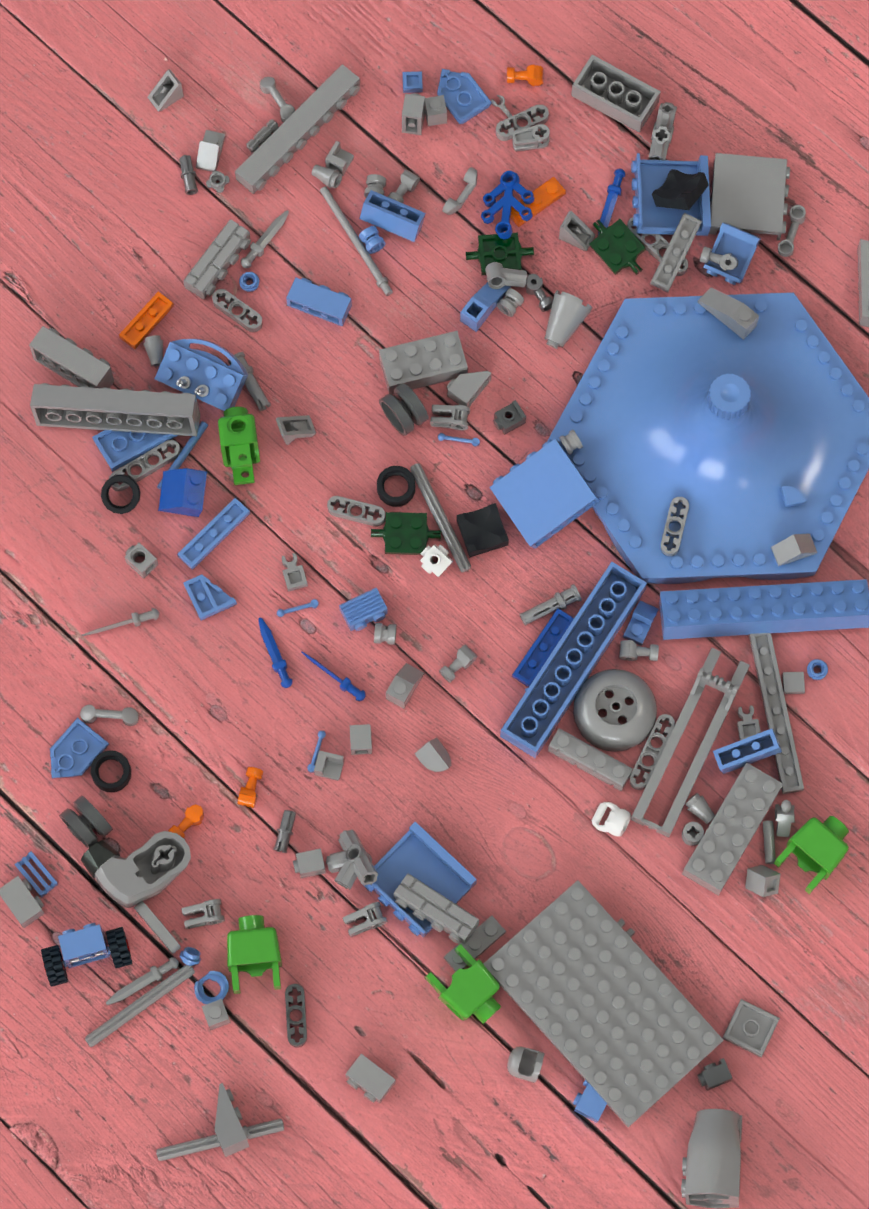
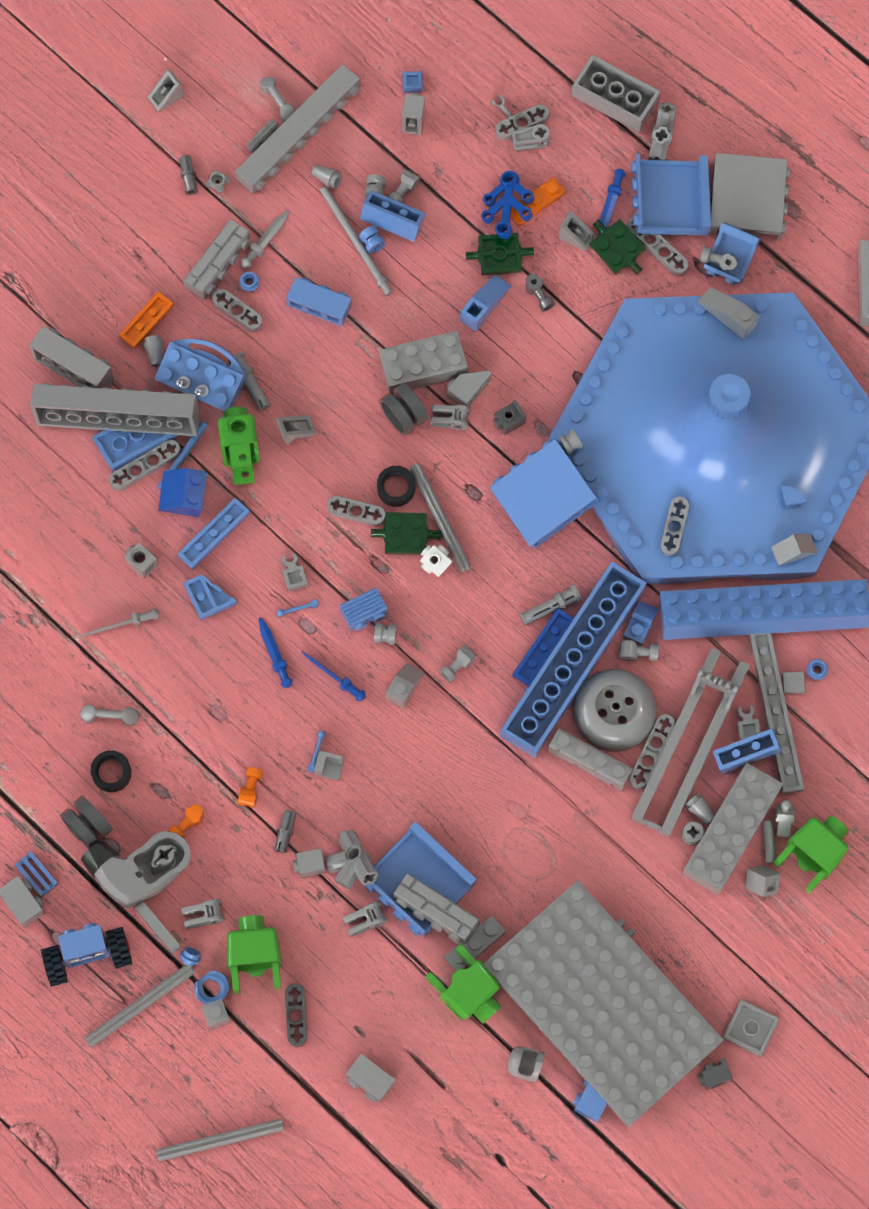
medium blue tile [50,718,109,778] -> none
black tyre [101,475,141,514] -> none
light grey sword [106,957,179,1005] -> none
slope [196,130,226,172] -> none
light grey slope [215,1083,251,1157] -> none
light grey panel [325,141,354,176] -> none
light grey panel [350,724,372,755] -> none
light grey brick [415,738,451,772] -> none
light grey brick [425,95,447,126] -> none
medium blue tile [437,69,492,124] -> none
medium blue hinge [437,433,480,447] -> none
light grey bar [442,167,477,215] -> none
black brick [457,503,509,558] -> none
light grey piece [485,262,527,289] -> none
light grey wheel [497,288,524,317] -> none
orange leg [507,65,543,86] -> none
light grey cone [544,290,592,349] -> none
white piece [591,802,631,837] -> none
light grey tile [650,213,702,293] -> none
black brick [652,169,709,210] -> none
light grey animal [681,1109,742,1209] -> none
light grey bar [778,205,806,257] -> none

